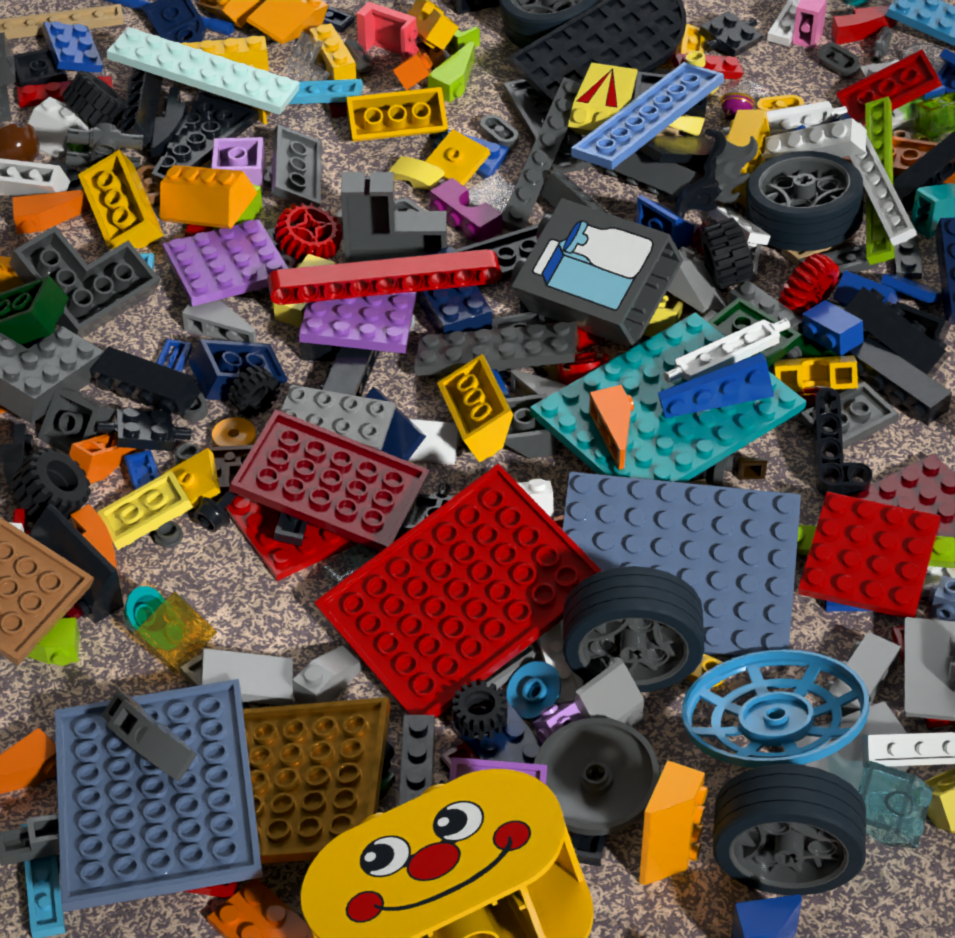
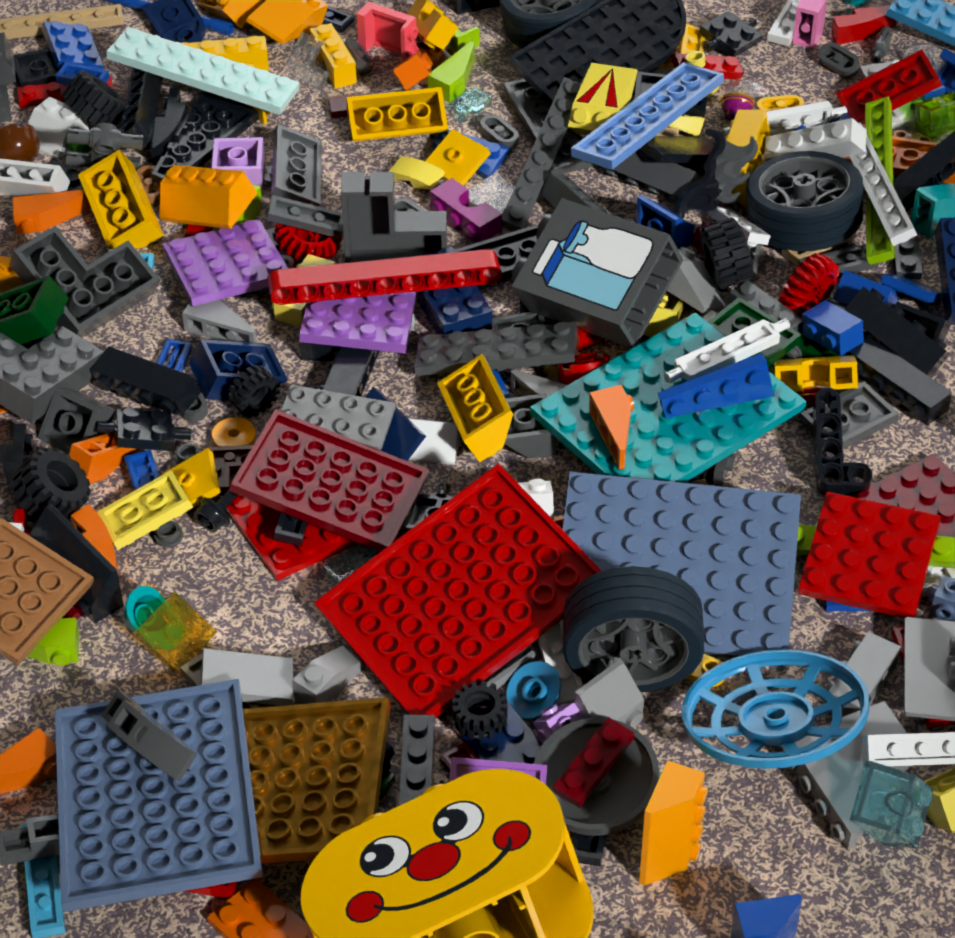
medium azure plate [289,79,364,104] -> none
black wheel [713,764,866,895] -> none
dark brown slope [736,457,767,480] -> none
none -> blue plate [55,62,110,86]
none -> dark grey plate [266,195,343,239]
none -> clear light blue plate [453,87,492,123]
none -> dark red plate [553,717,635,808]

